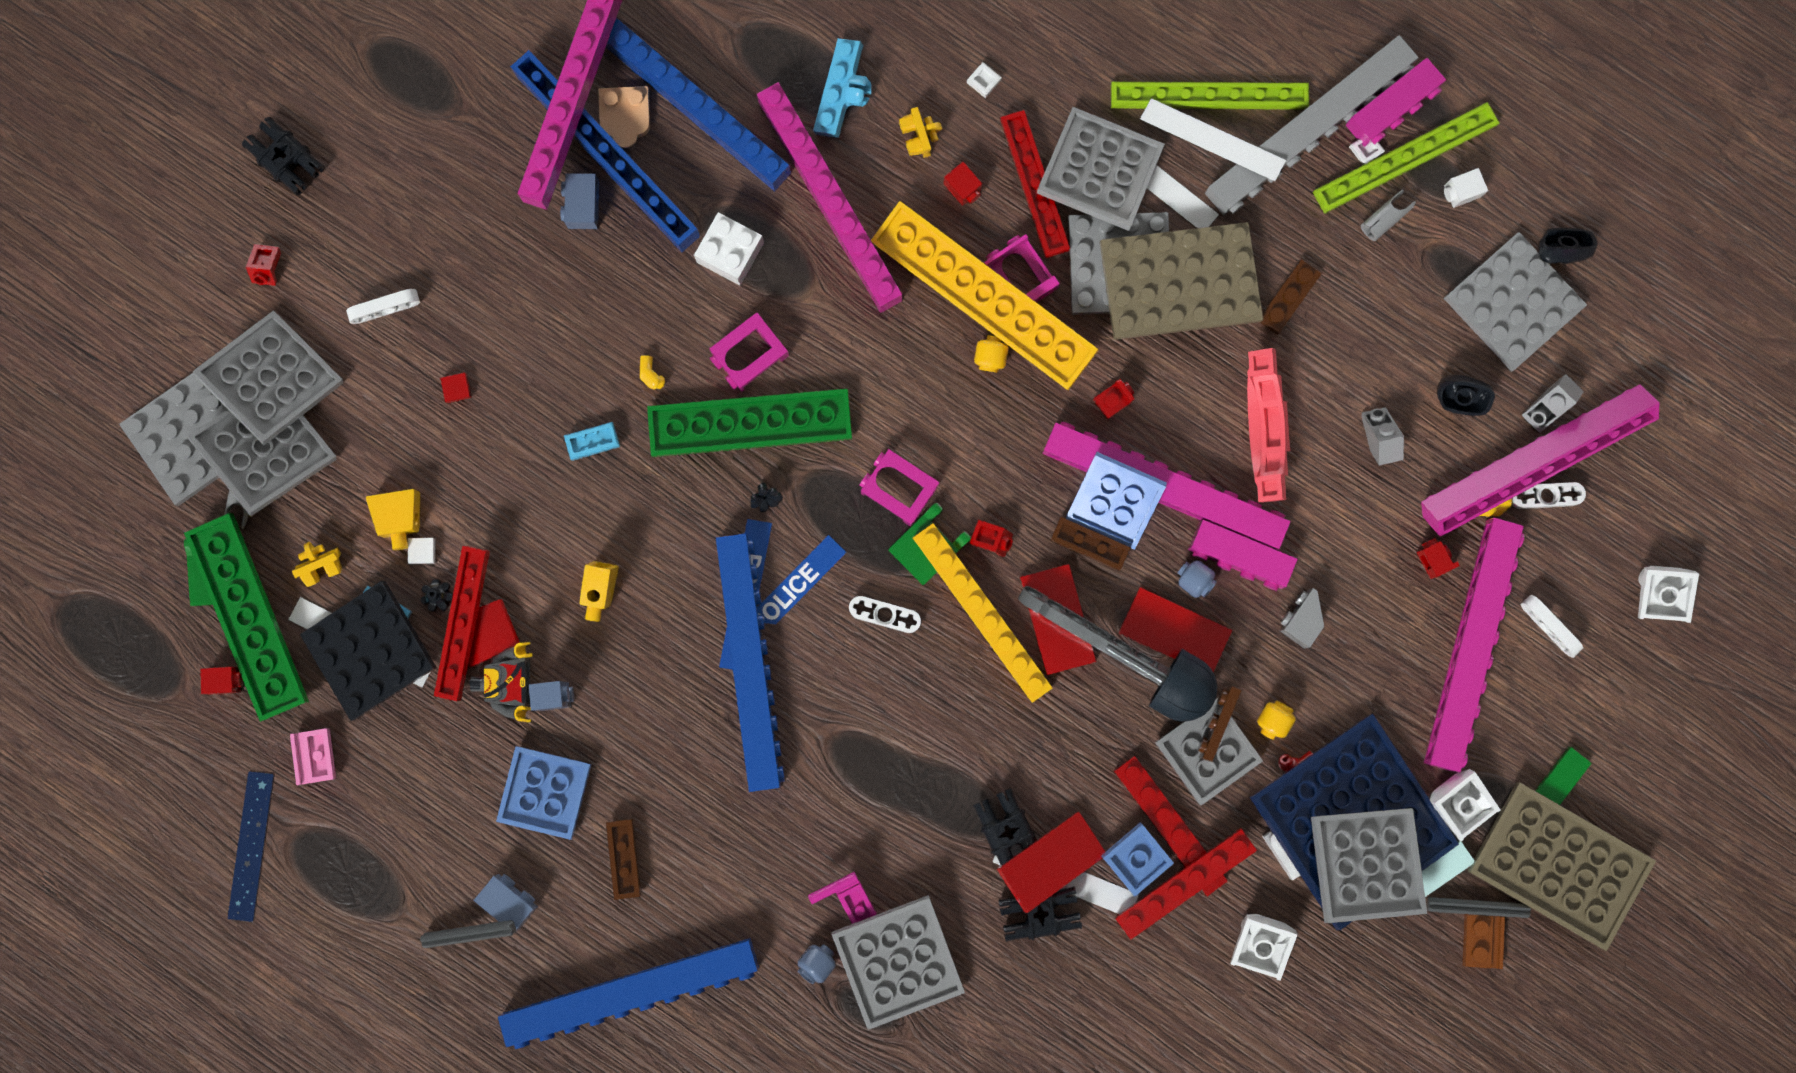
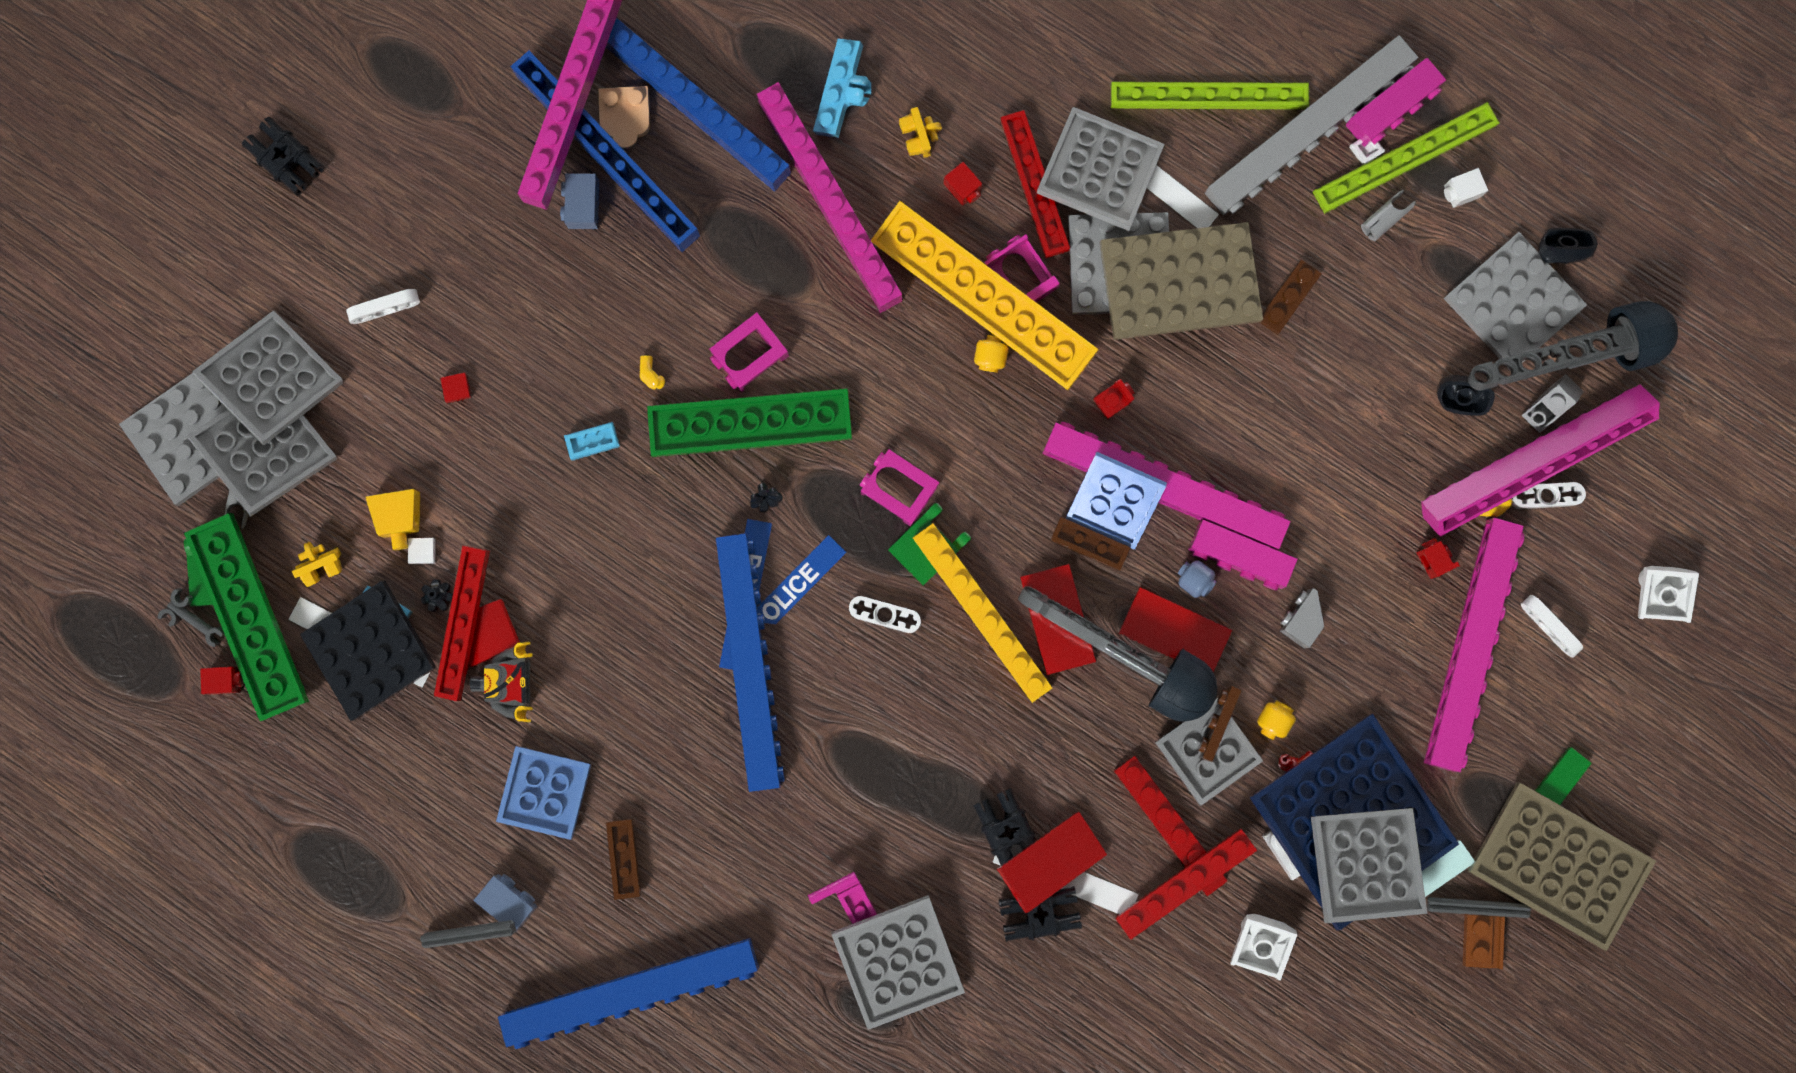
dark blue sticker [228,771,274,922] -> none
red bracket [246,244,281,286] -> none
bright pink plate [290,728,336,785] -> none
sand blue brick [529,681,574,711] -> none
yellow torso [580,561,619,622] -> none
white brick [694,212,764,286] -> none
sand blue head [798,944,836,984] -> none
white tile [967,62,1002,98] -> none
red bracket [970,520,1013,557] -> none
medium blue plate [1101,823,1174,896] -> none
white sticker [1140,98,1286,181] -> none
coral piece [1247,348,1290,503] -> none
light grey slope [1362,407,1404,465] -> none
white slope [1430,769,1501,842] -> none
none -> dark grey bar [158,588,225,647]
none -> dark grey piece [1468,301,1678,391]

